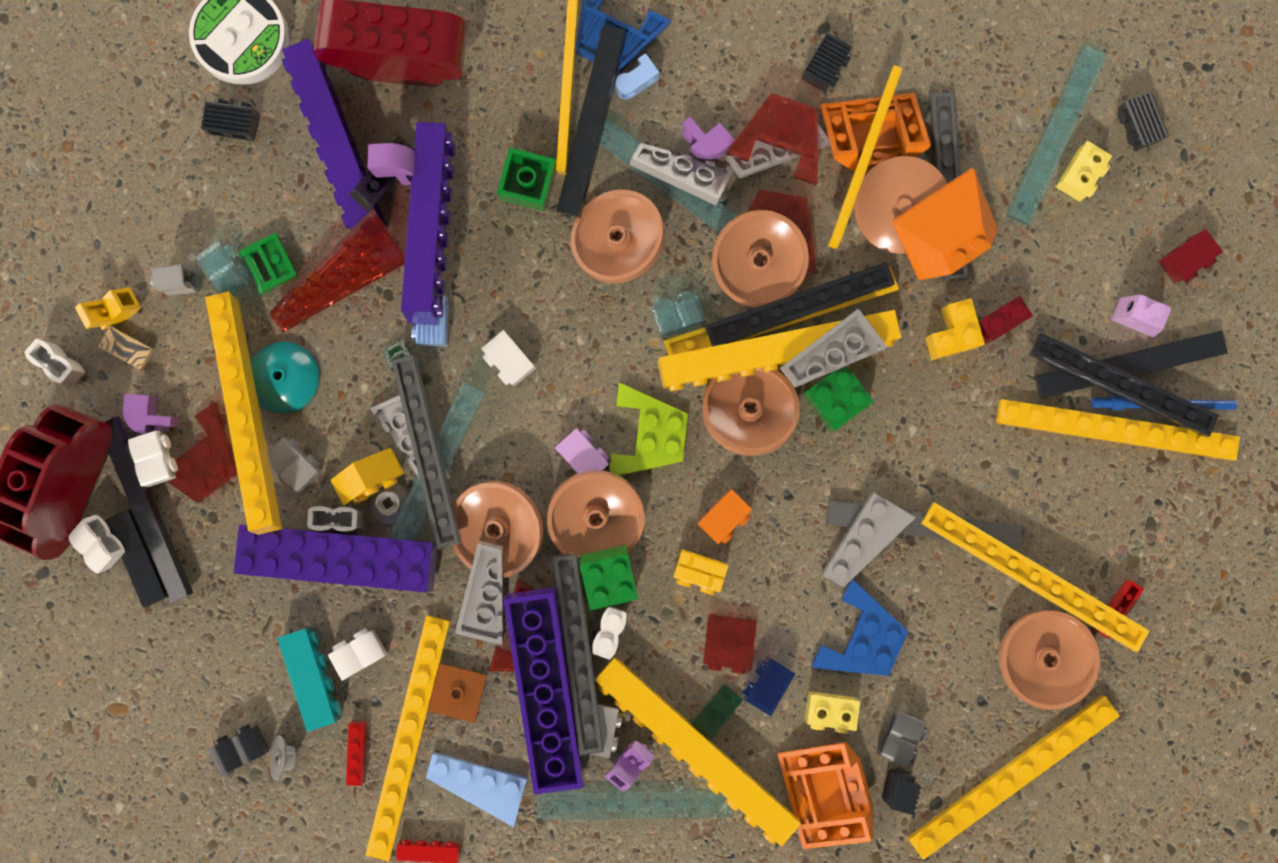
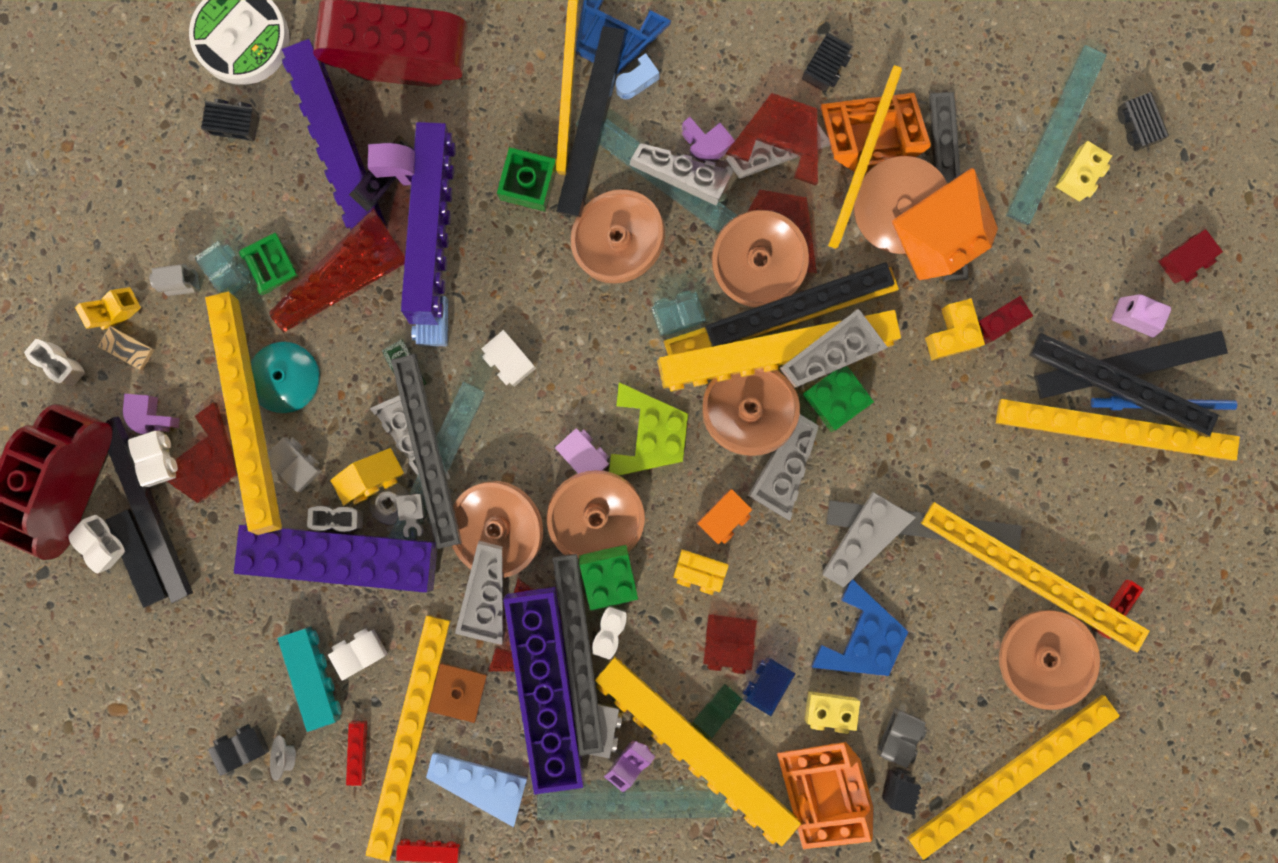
none -> light grey plate [396,493,425,537]
none -> light grey wing [748,414,819,521]

